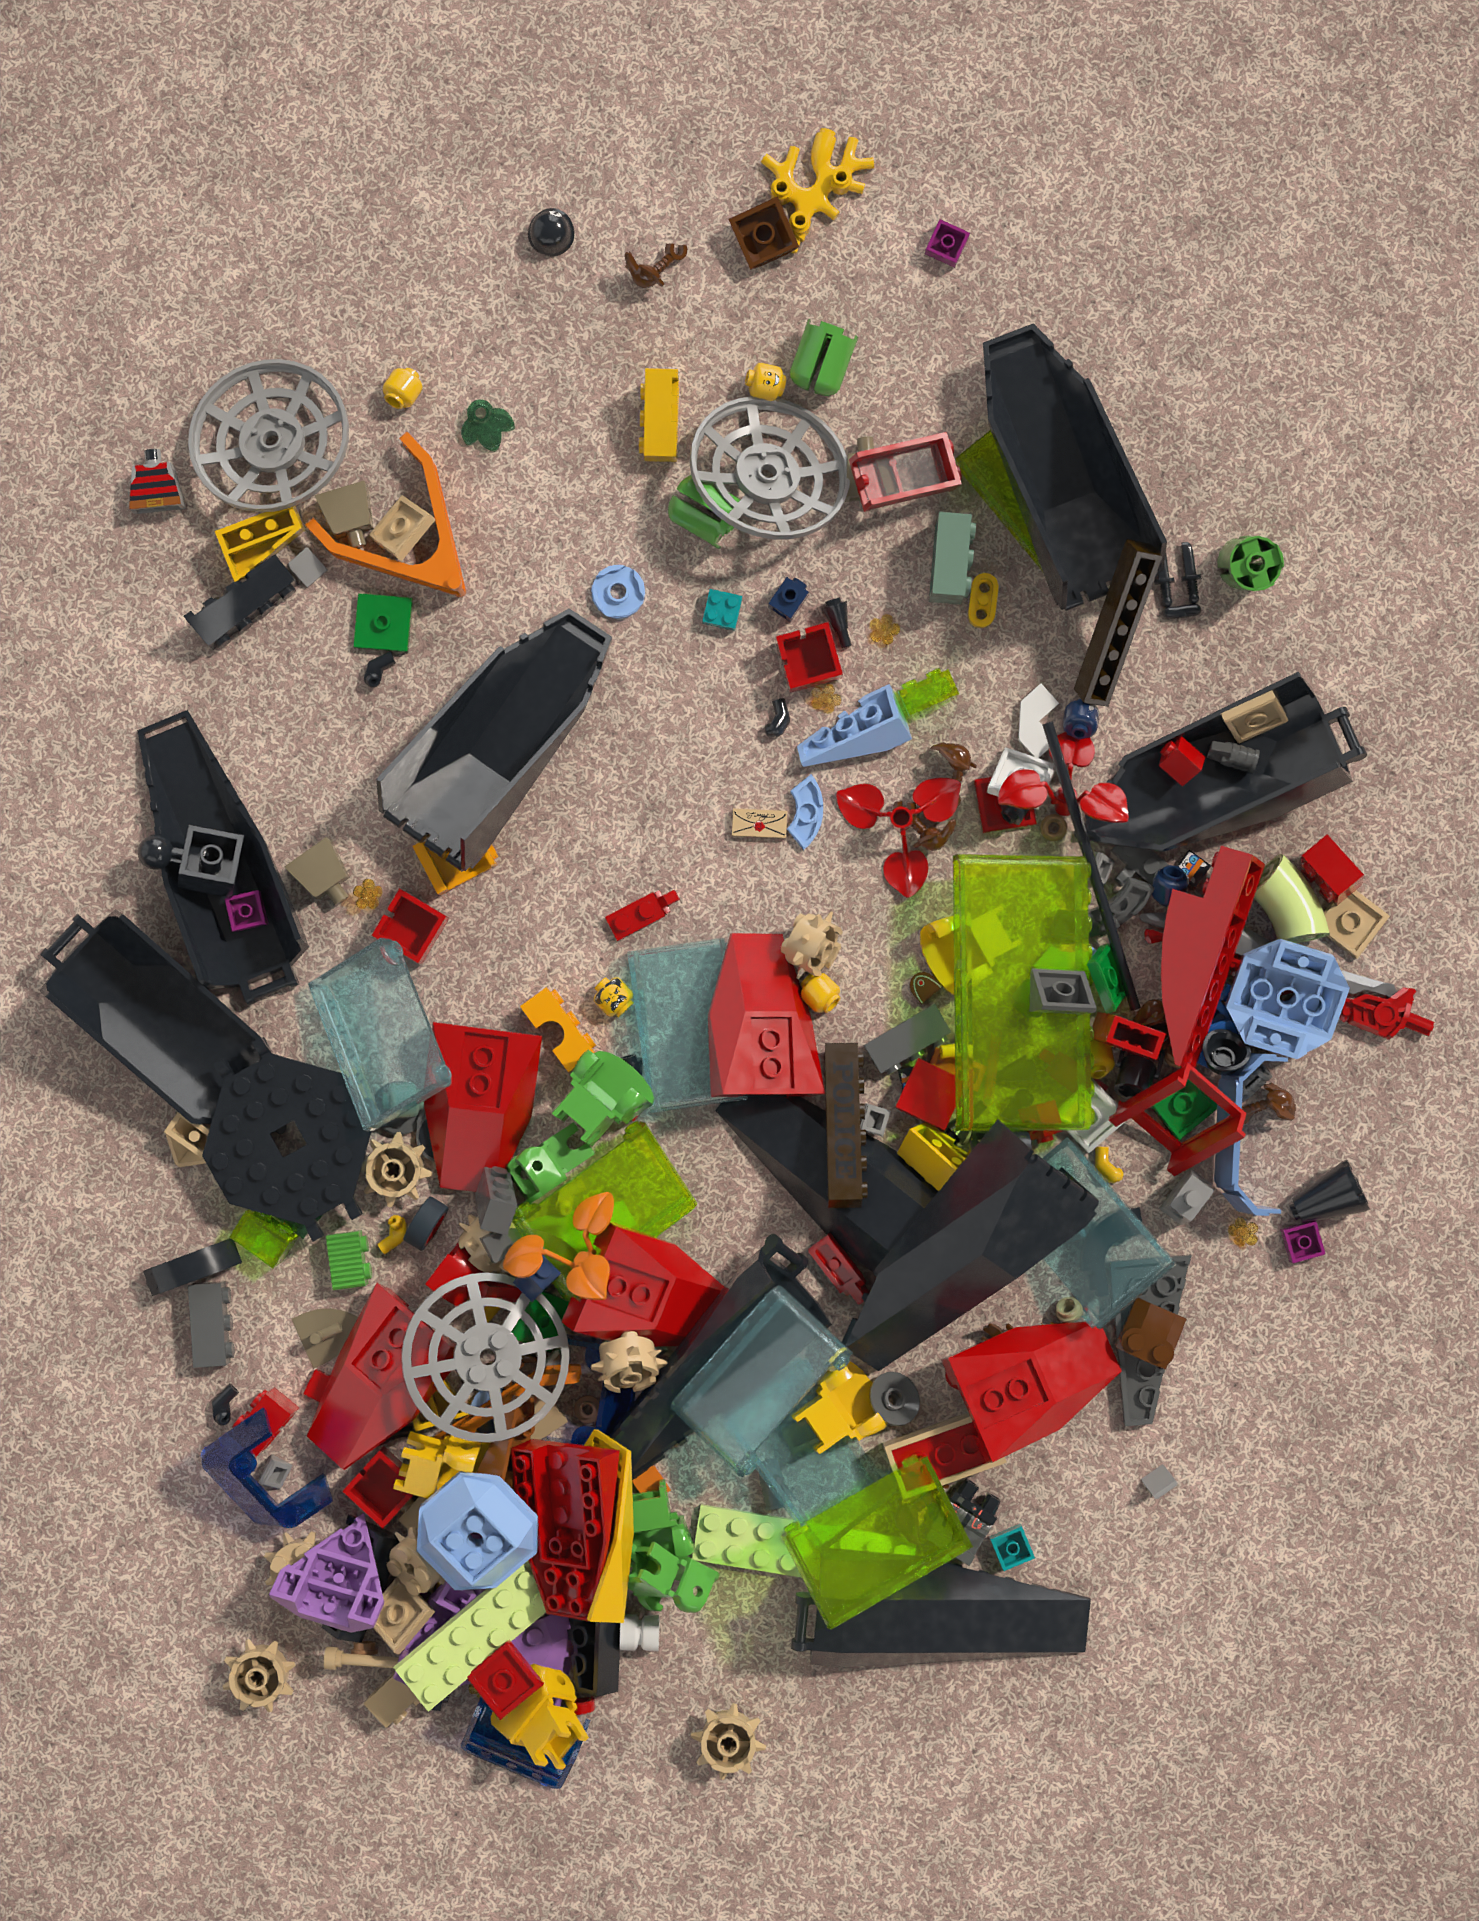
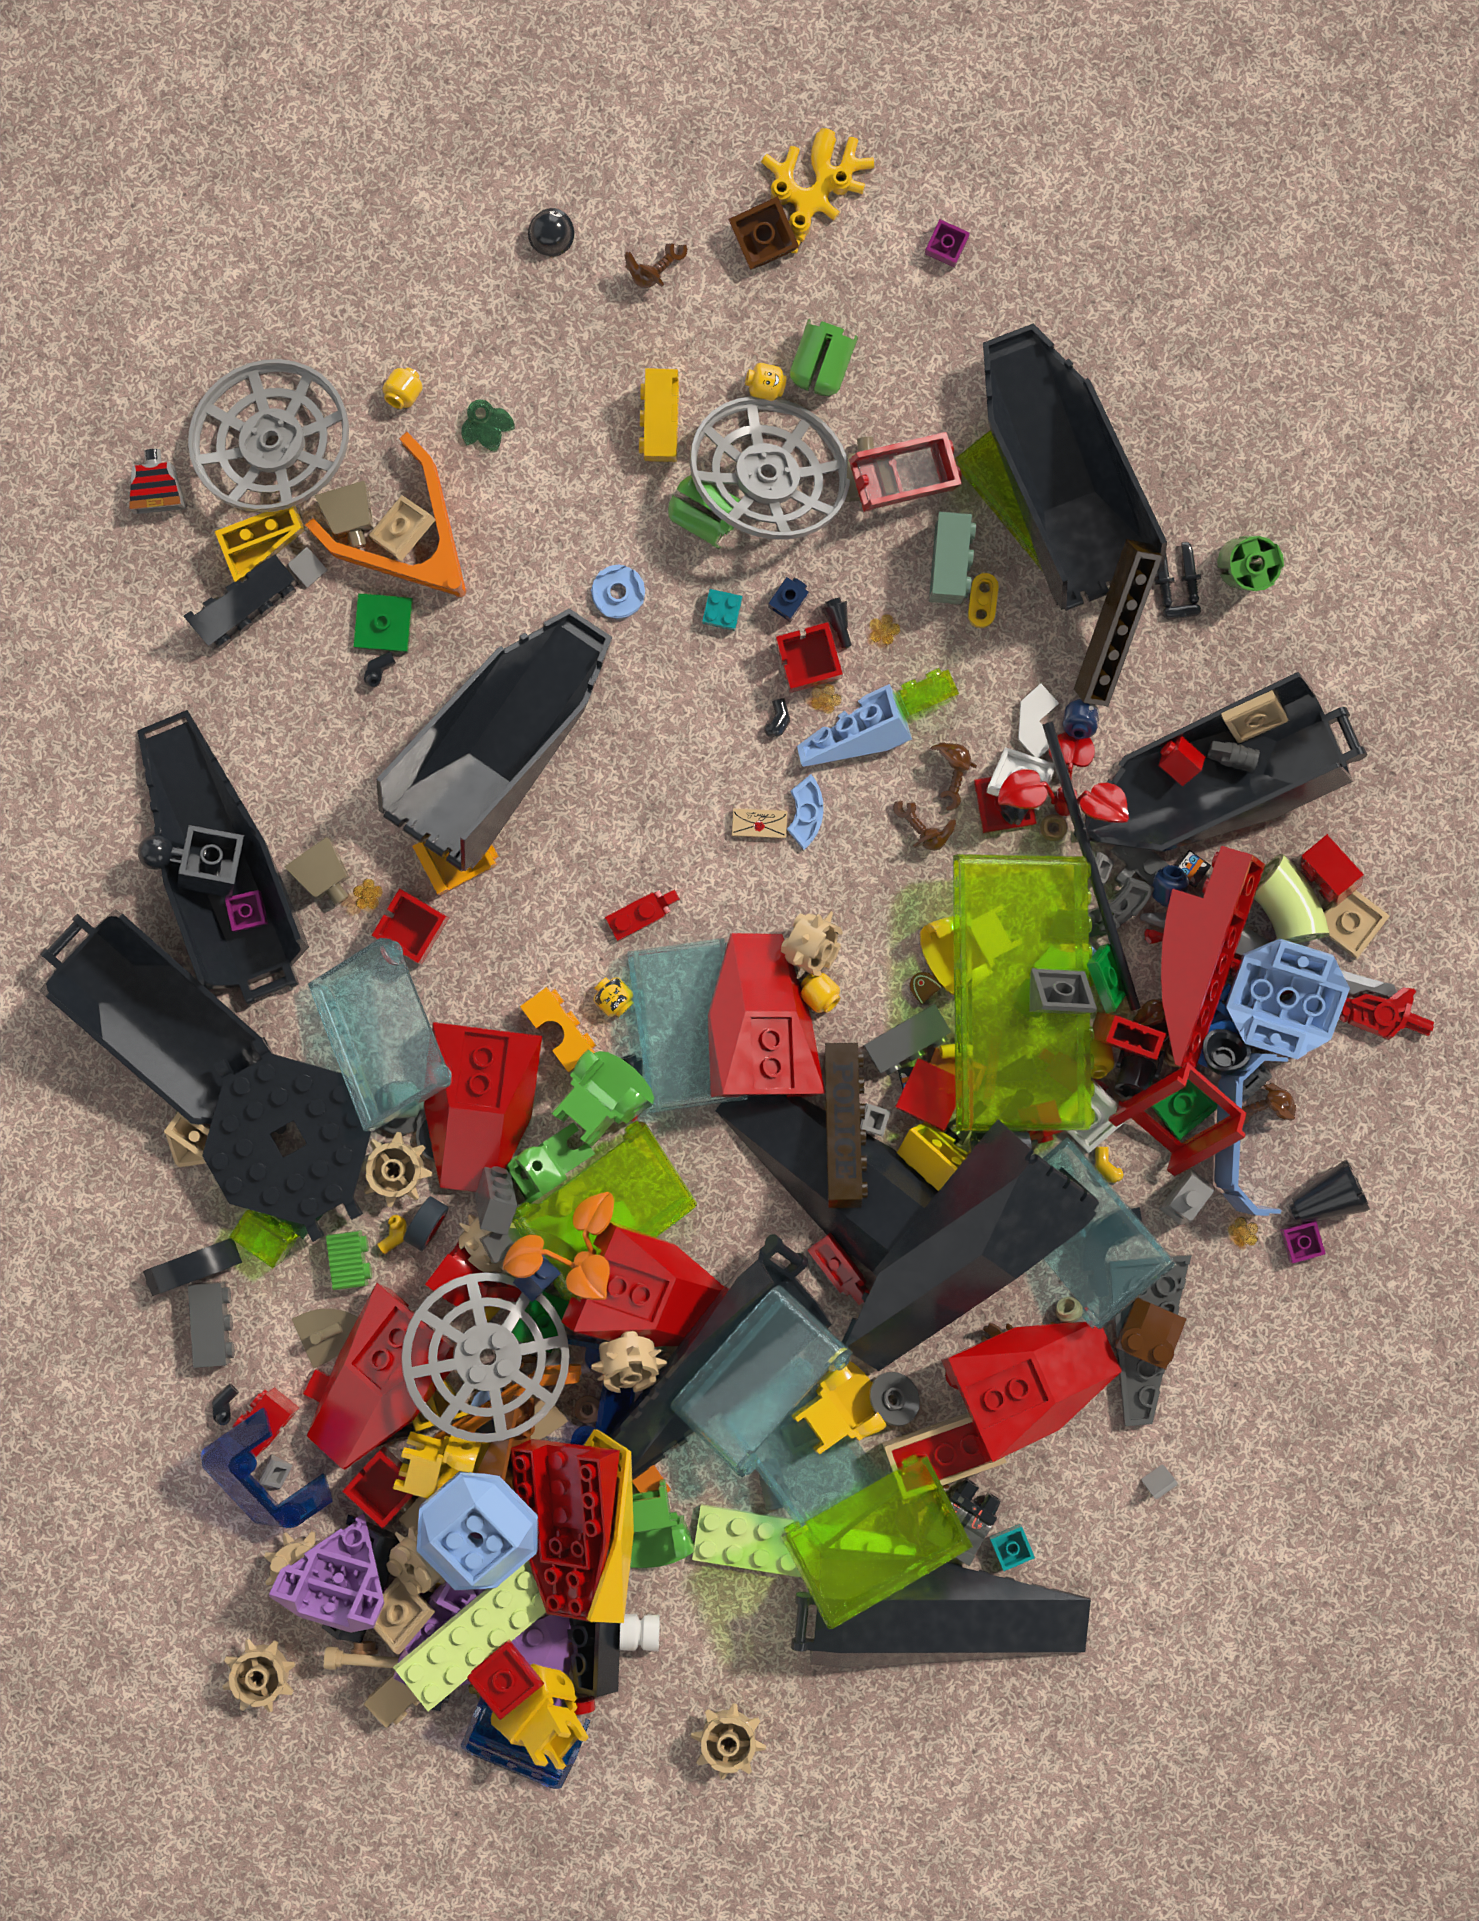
bright green piece [628,1542,720,1613] -> none
red plant [836,777,961,898] -> none

